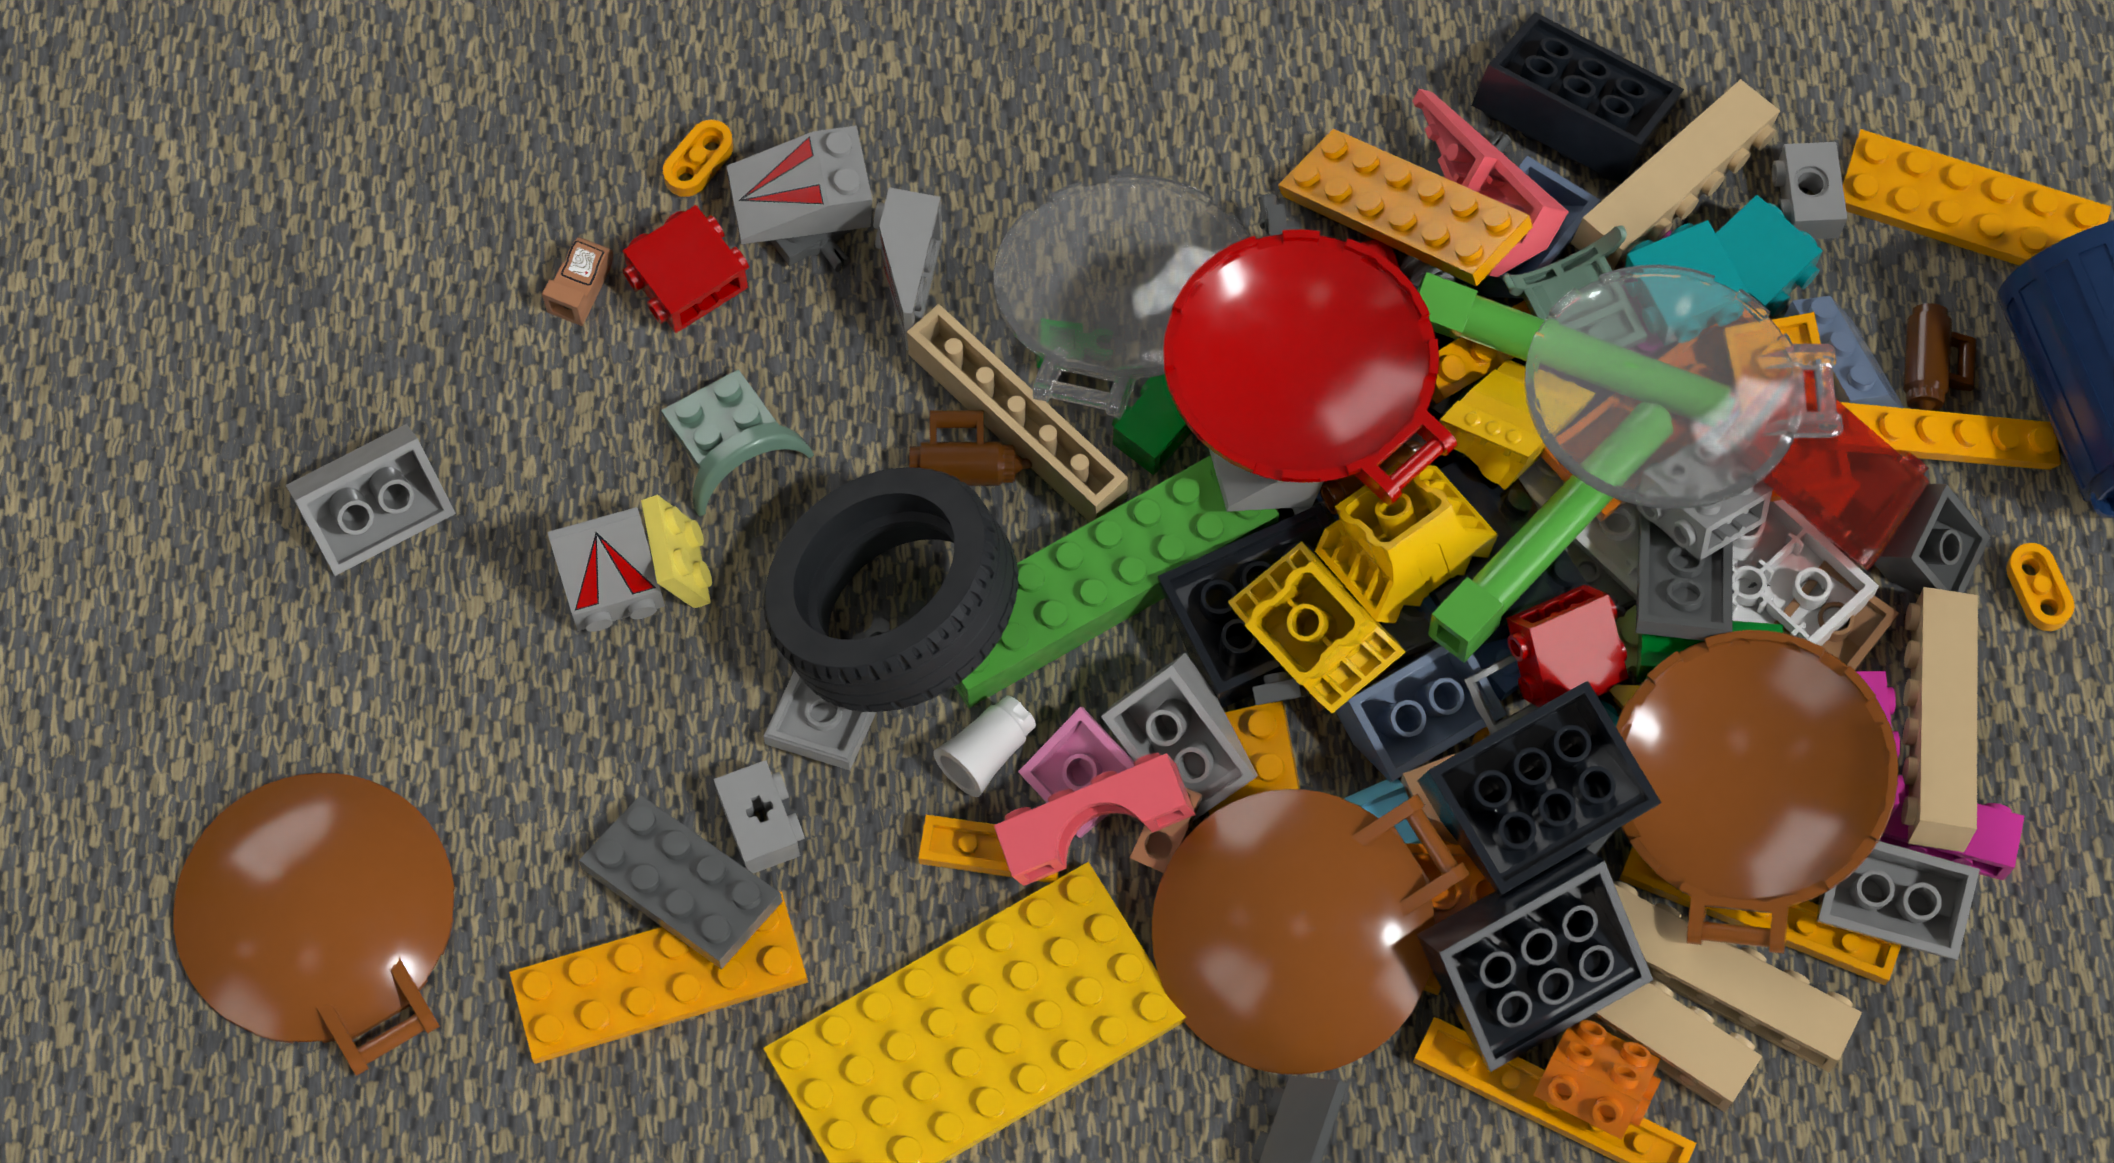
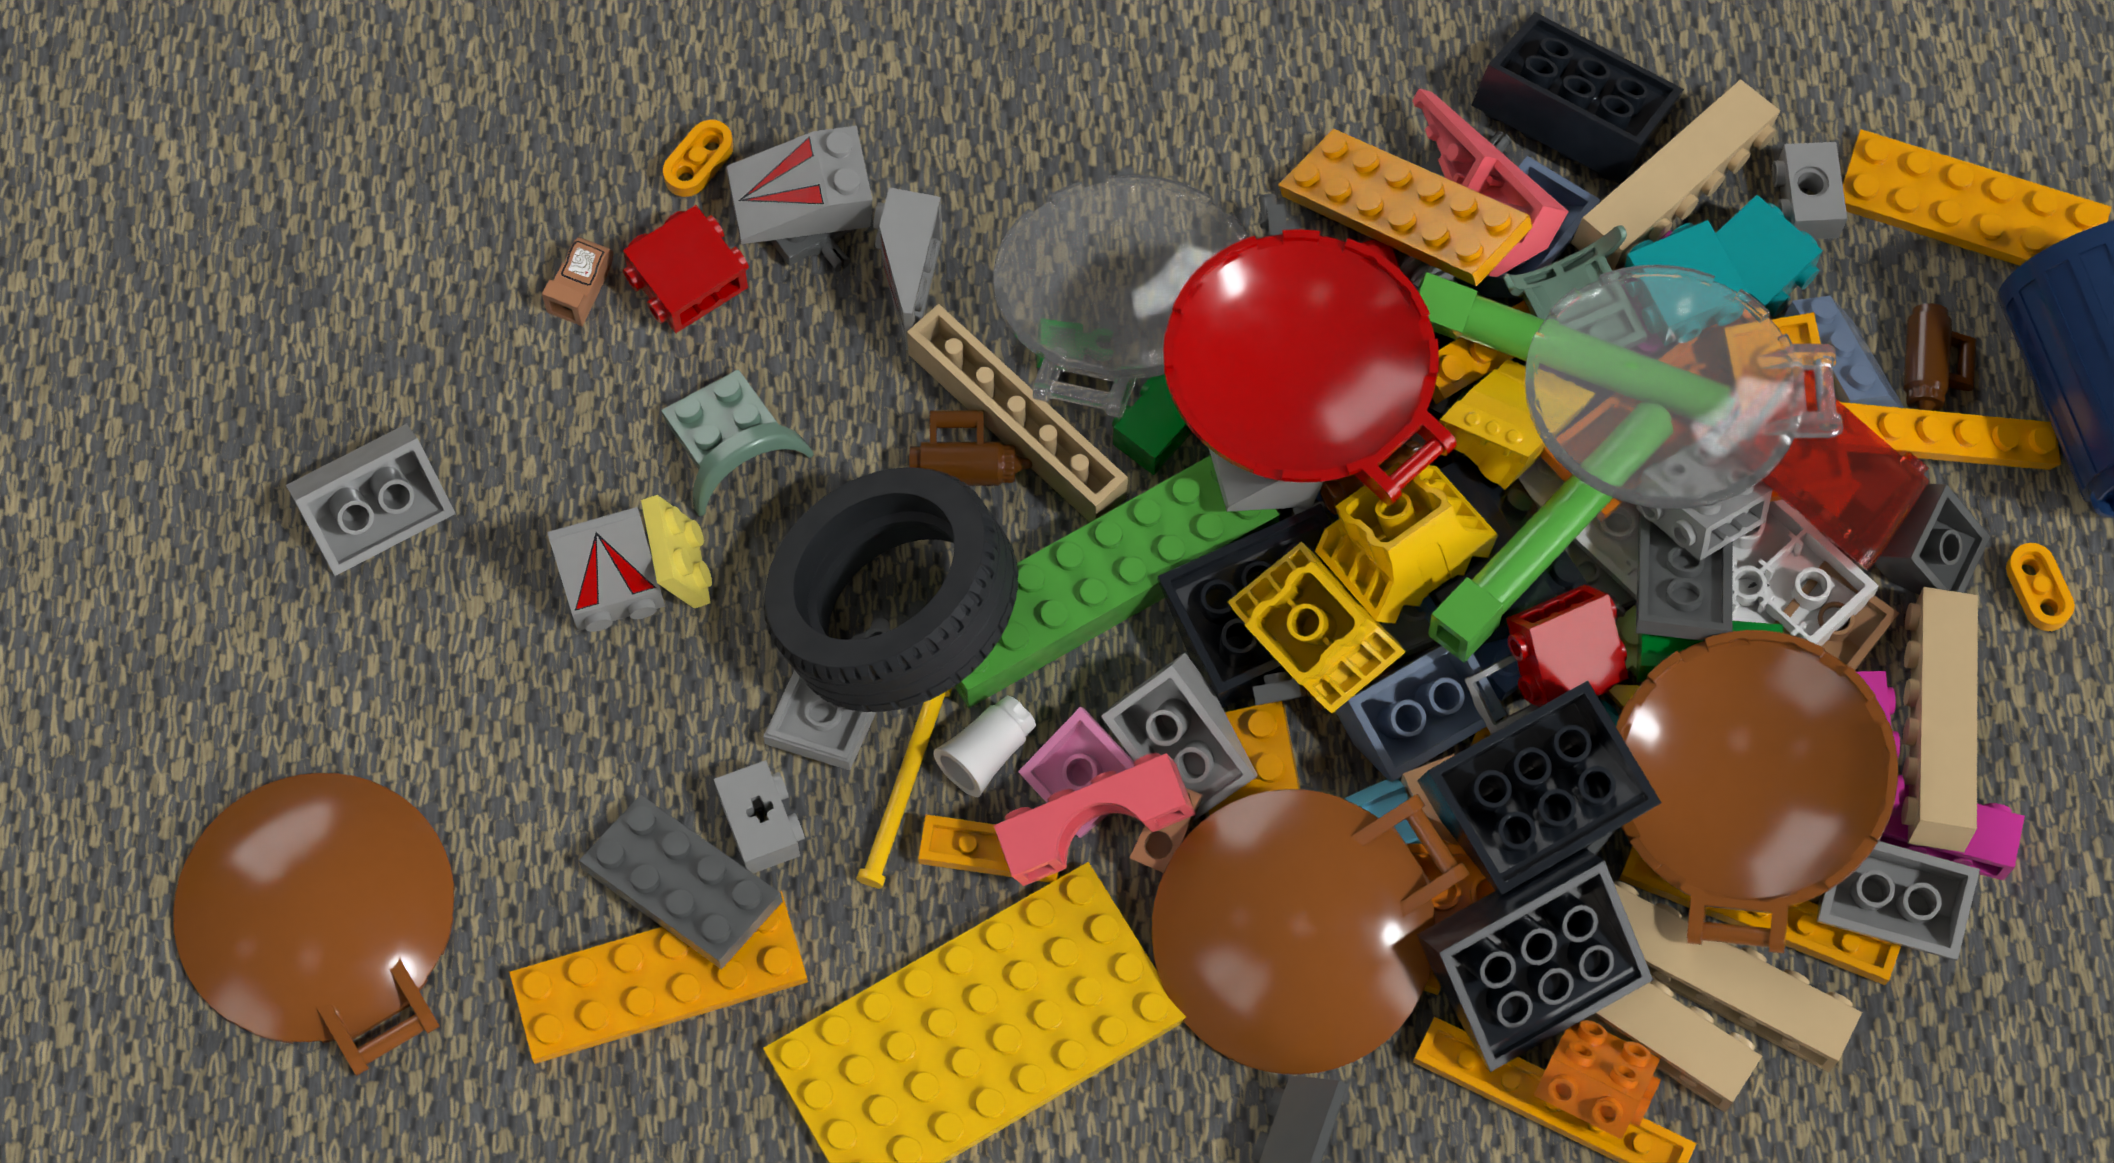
none -> yellow bar [856,688,952,889]

